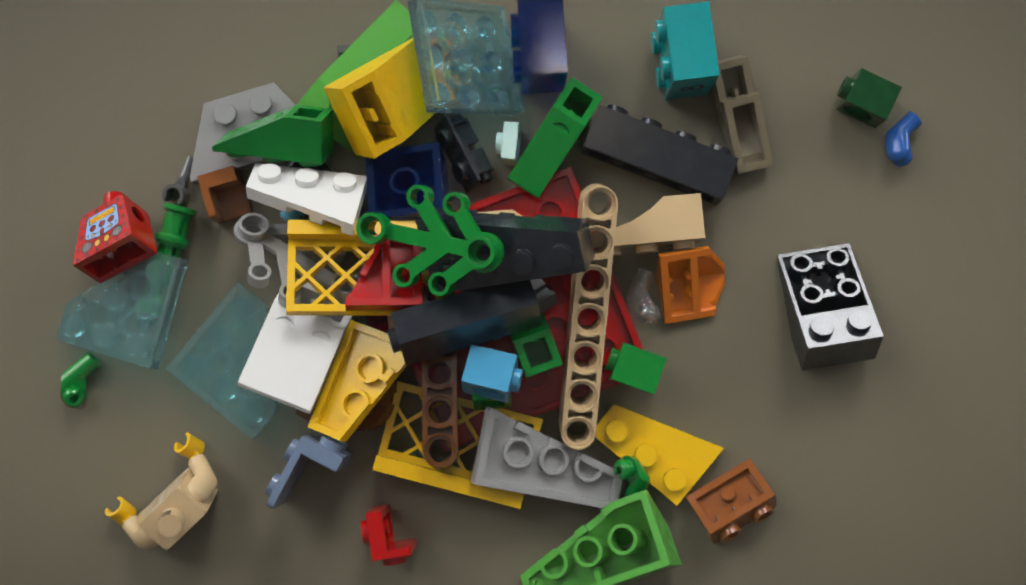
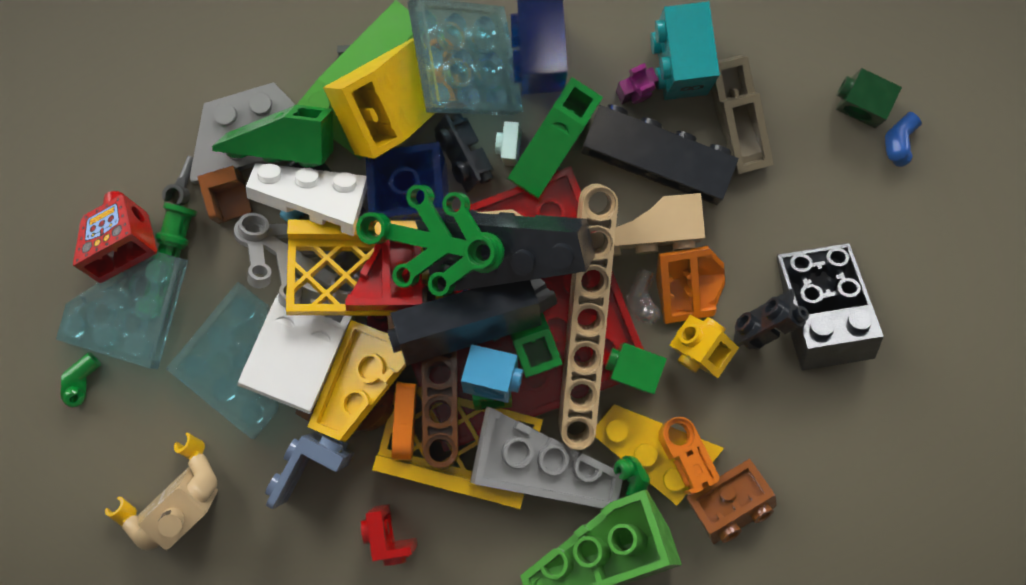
none -> orange piece [391,383,418,461]
none -> magenta plate [616,63,659,104]
none -> orange piece [659,417,720,495]
none -> yellow brick [669,315,739,378]
none -> black hinge [733,289,809,350]

